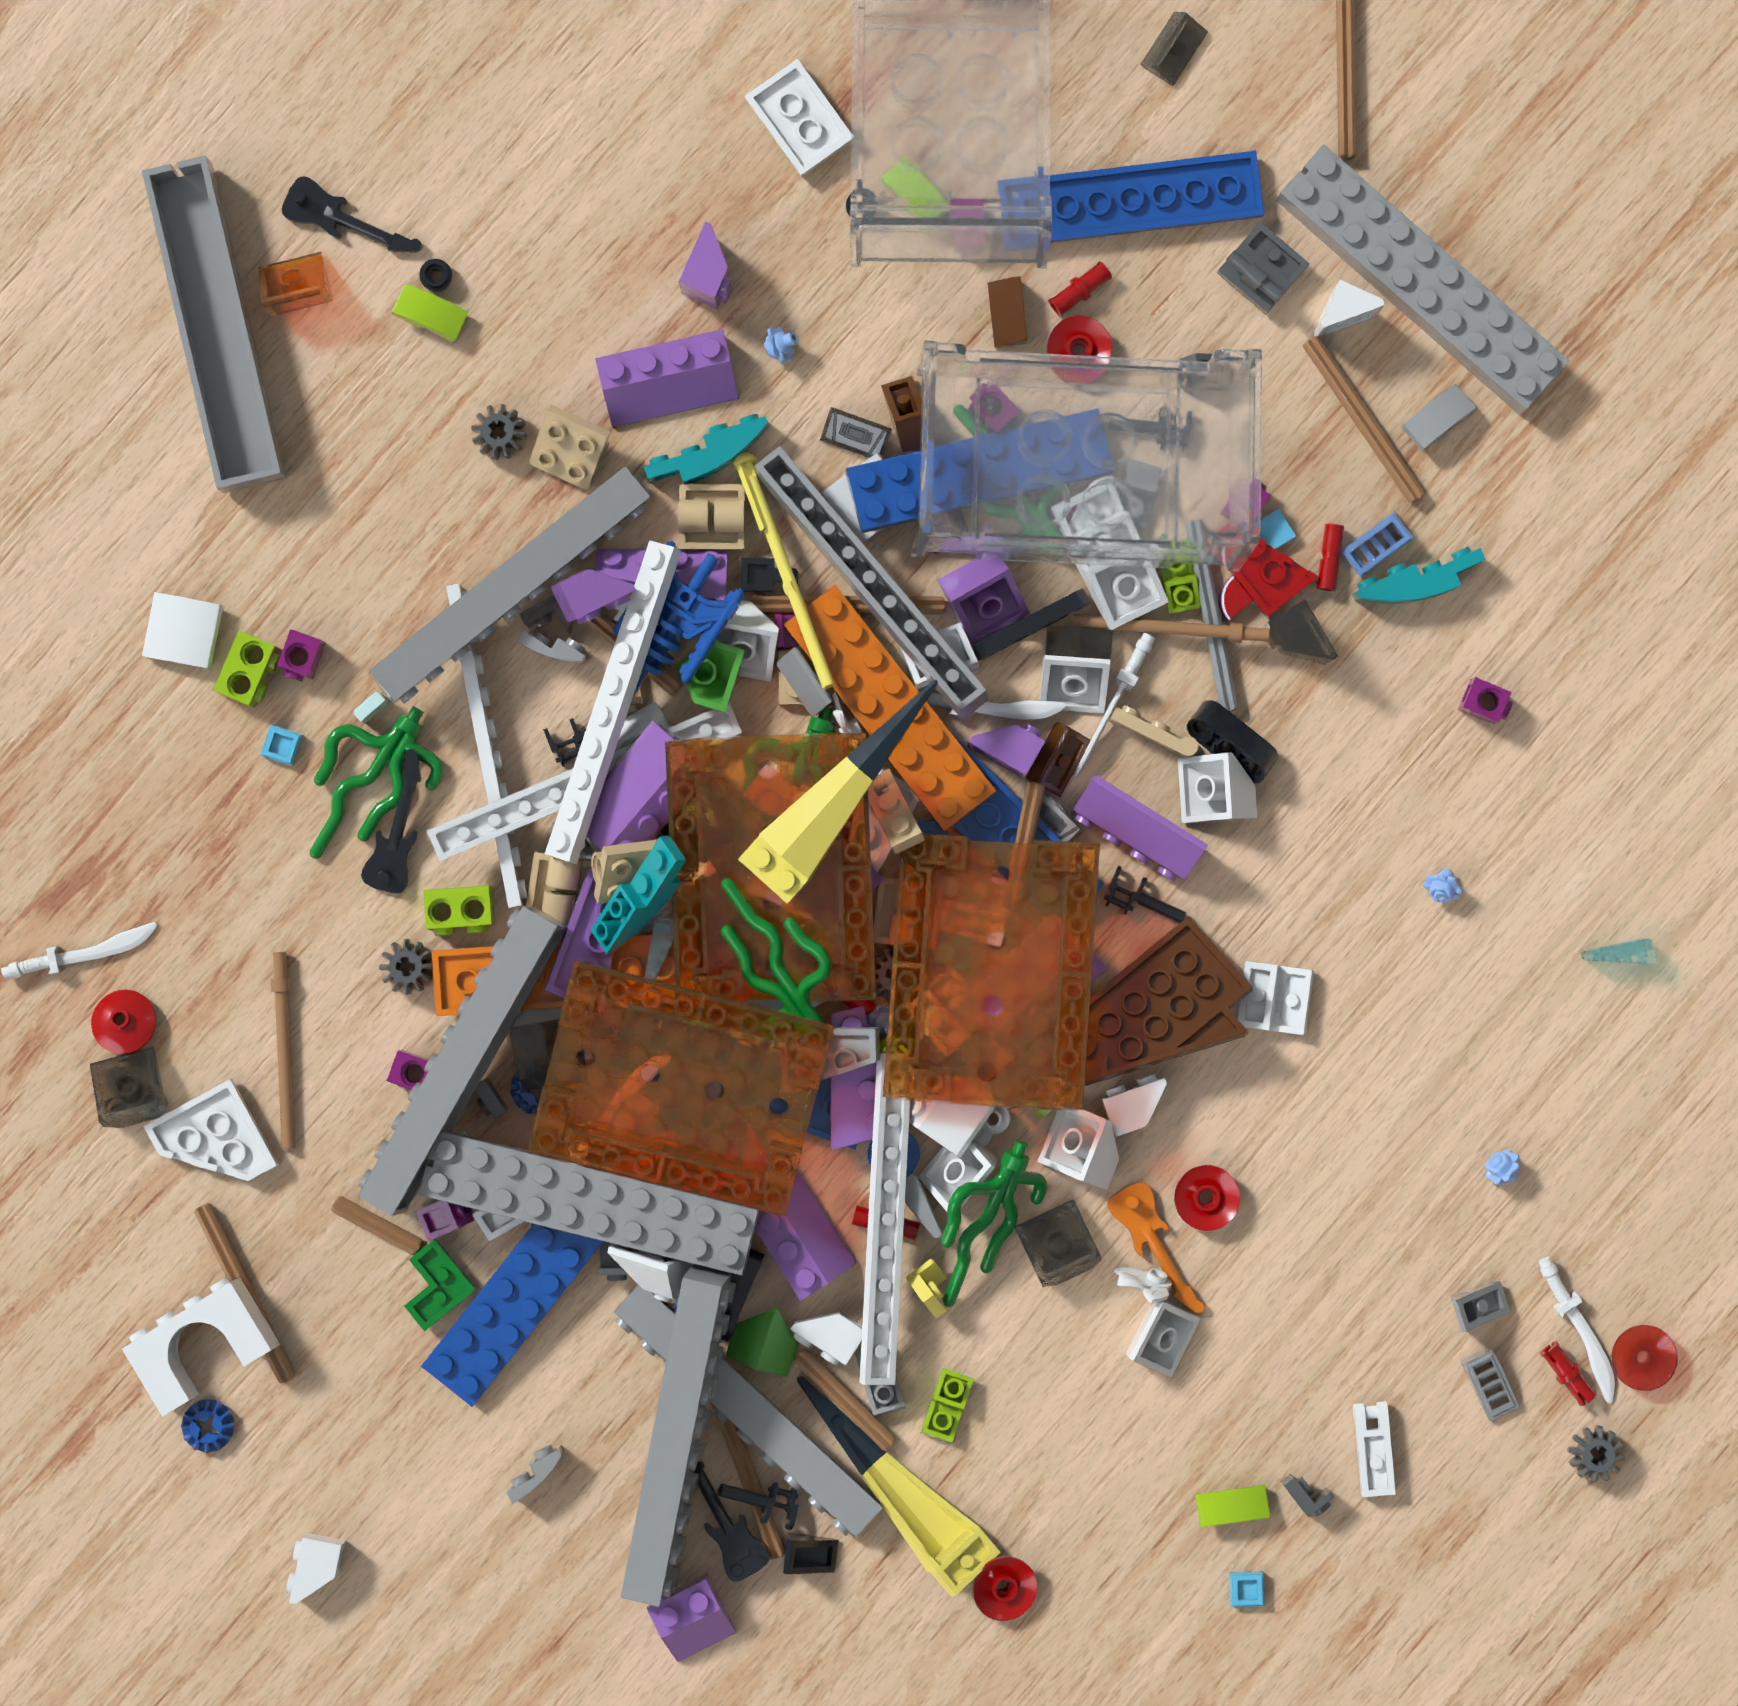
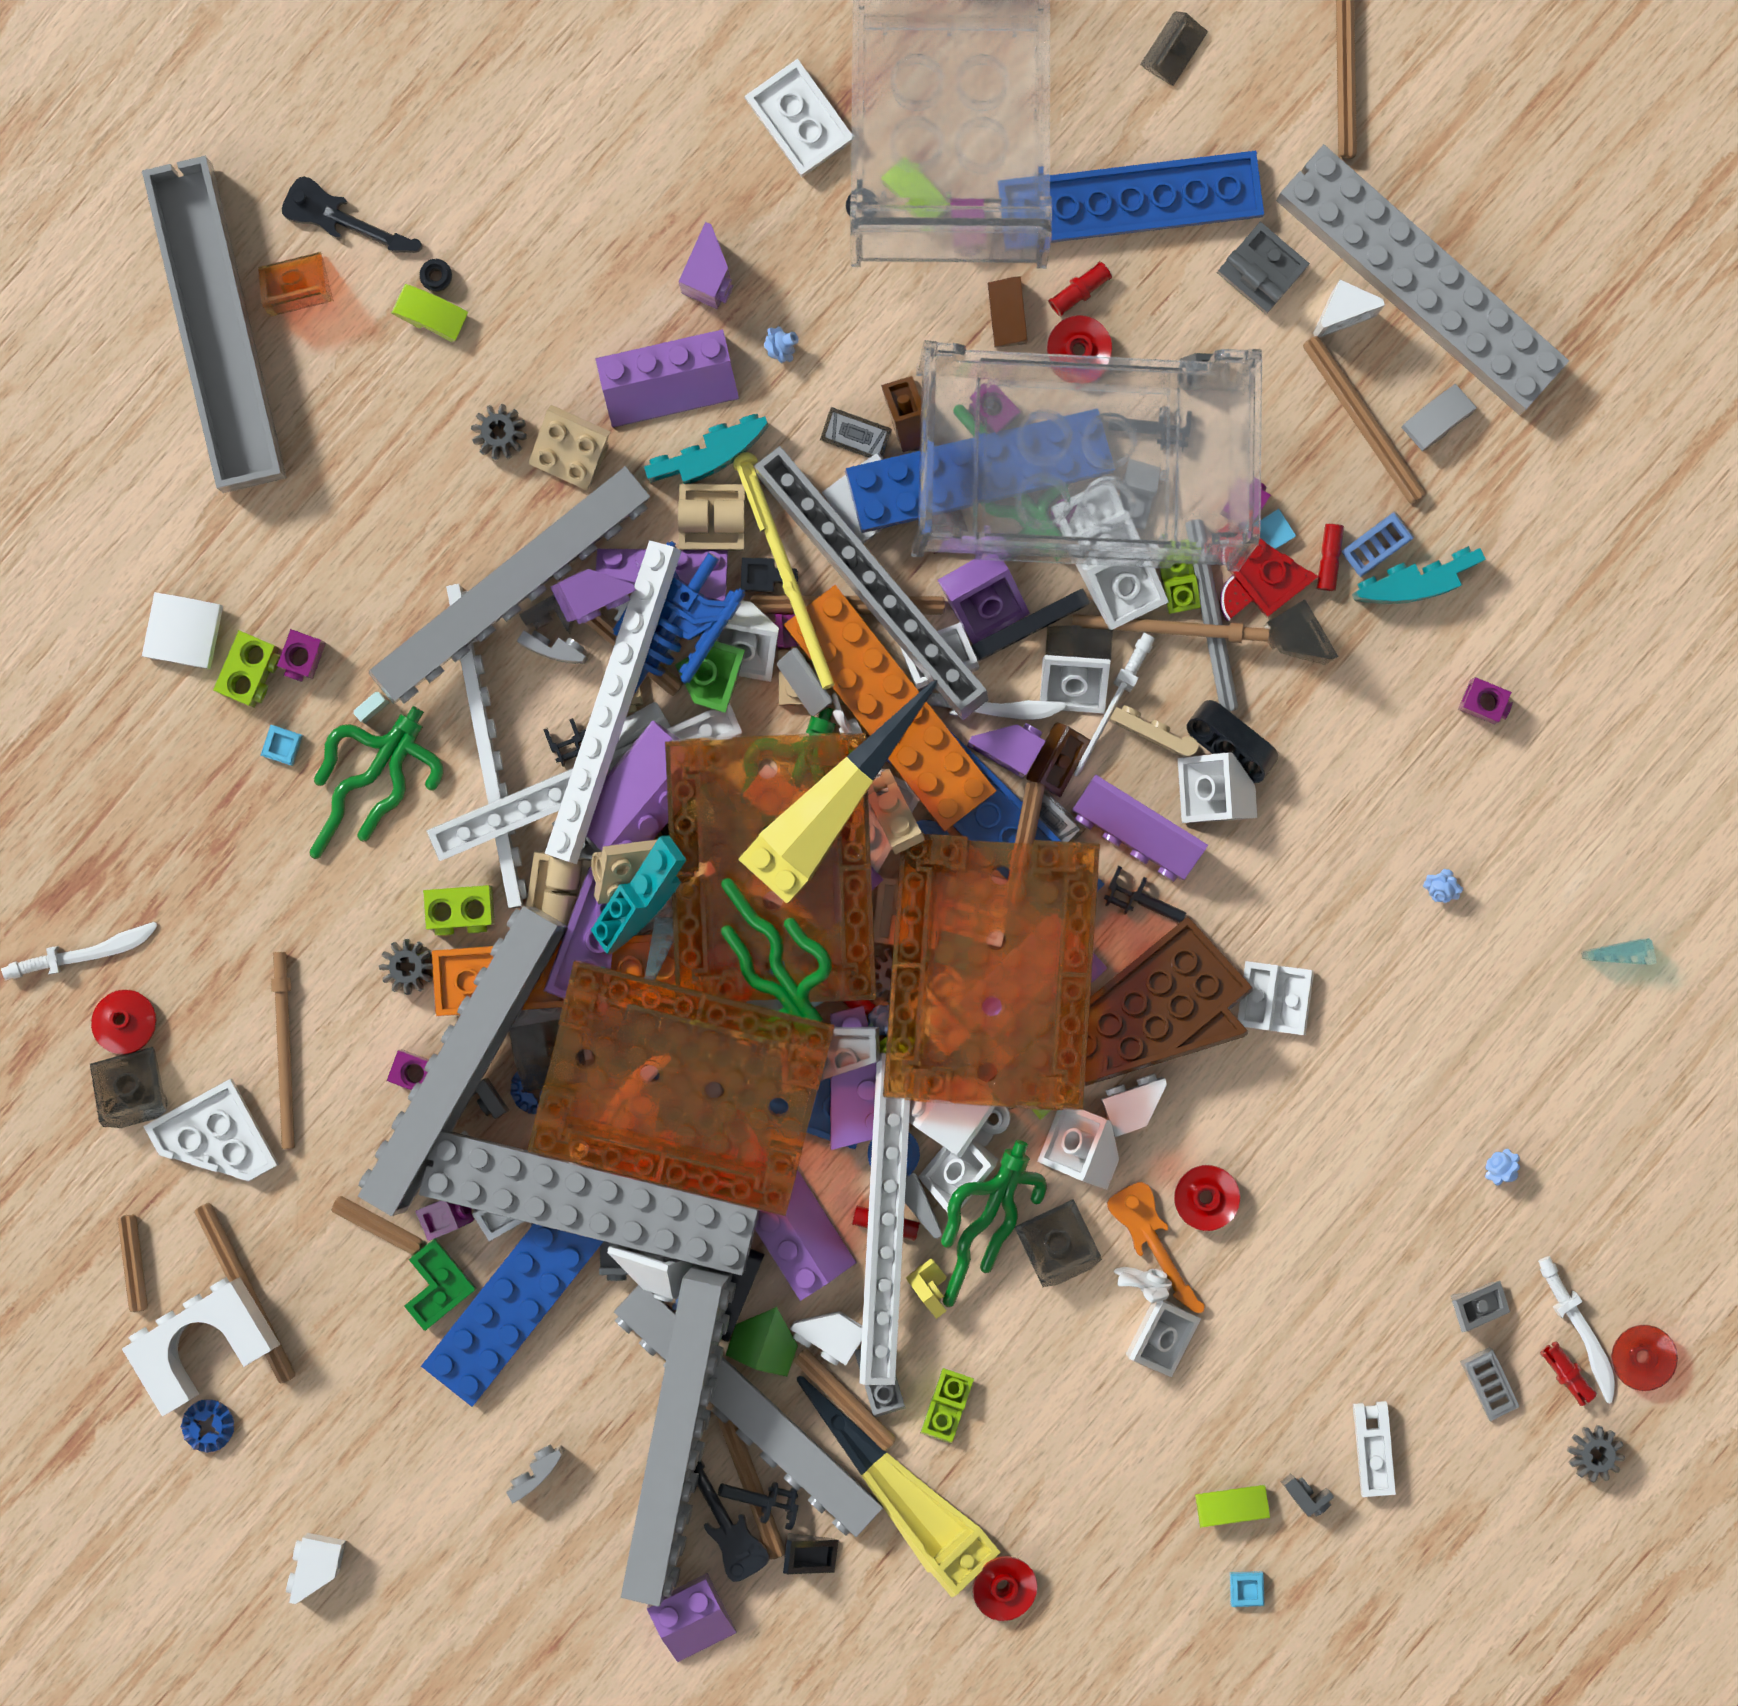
black piece [361,749,422,893] -> none
none -> medium nougat axle [118,1214,148,1312]

